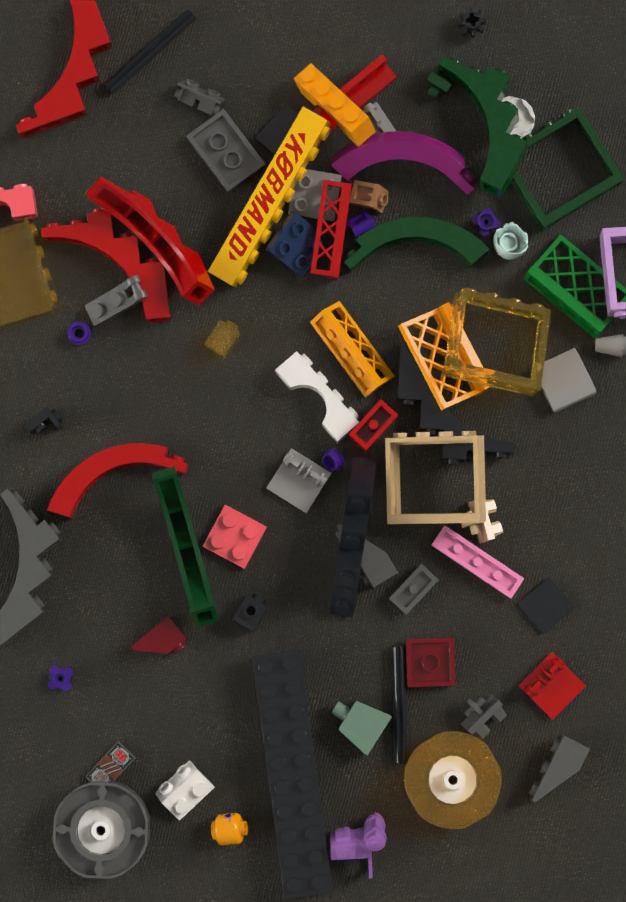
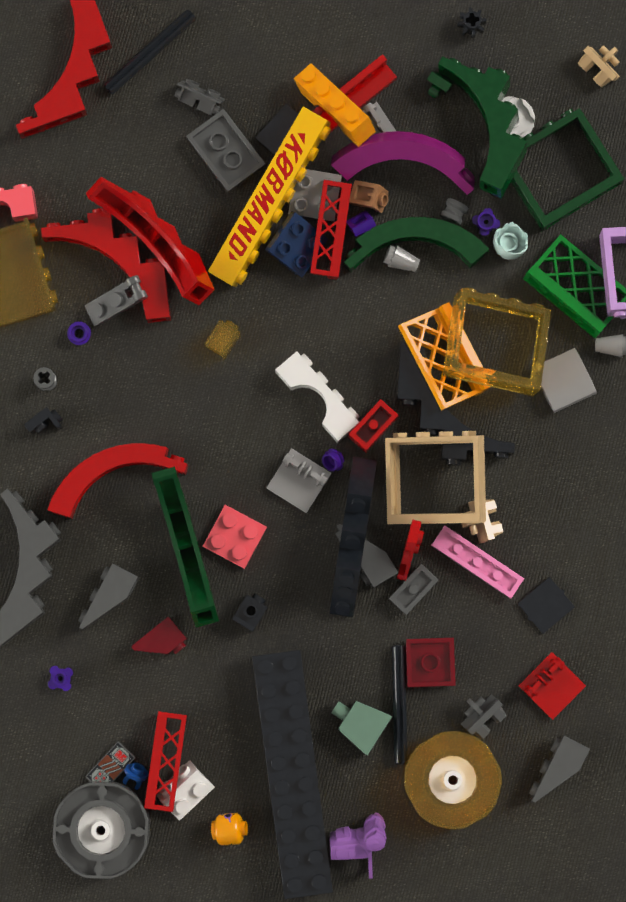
light orange fence [310,301,395,398] -> none
none -> dark grey bush [33,367,57,391]
none -> dark grey slope [78,563,140,630]
none -> blue plate [123,763,148,790]
none -> red fence [144,711,187,812]
none -> light grey cone [383,245,420,272]
none -> red wing [397,519,424,581]
none -> dark grey wheel [439,198,469,226]
none -> tan hips [578,45,620,87]

